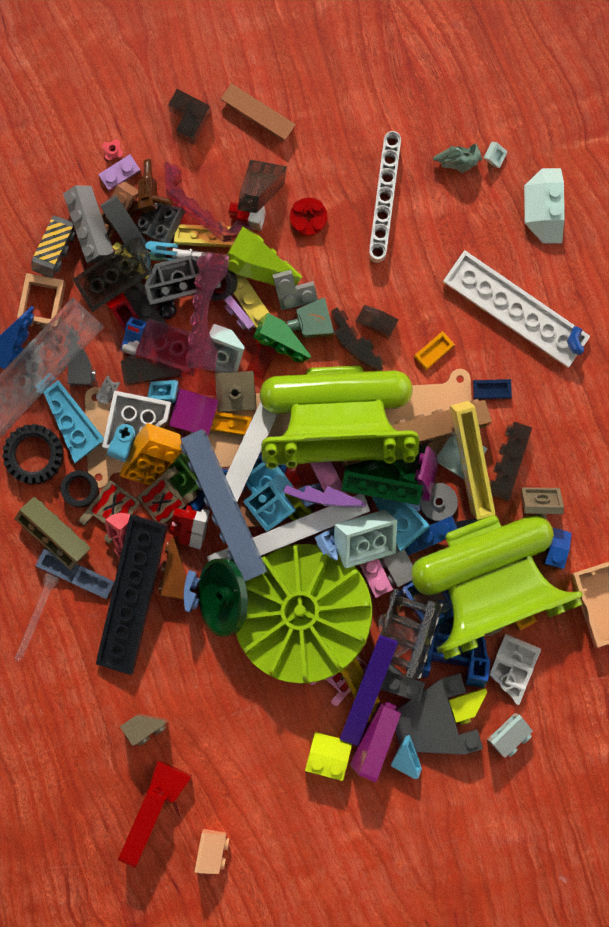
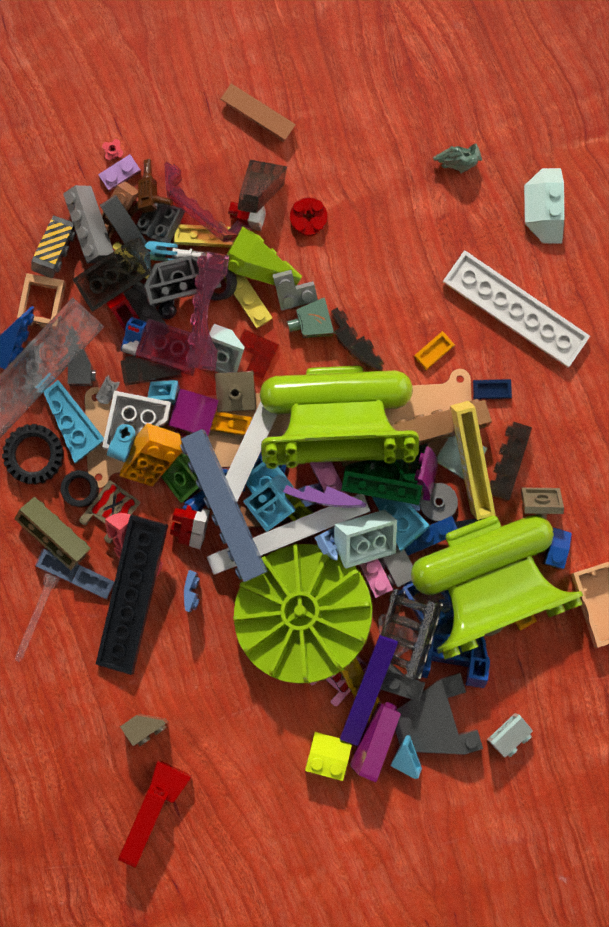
flag [137,466,197,524] -> none
dark orange slope [158,538,187,599] -> none
clear smoke brick [168,89,211,145] -> none
light nougat slope [195,829,229,874] -> none
dark green dish [198,558,248,637] -> none
lavender plate [224,295,255,332] -> none
green slope [253,313,311,363] -> none
clear red cone [285,466,305,486] -> none
clear smoke slope [355,305,399,340] -> none
white beam [369,131,401,263] -> none
neon yellow slope [448,688,487,725] -> none
light aqua plate [484,141,508,168] -> none
white slope [489,634,541,705] -> none
blue arm [567,326,584,355] -> none

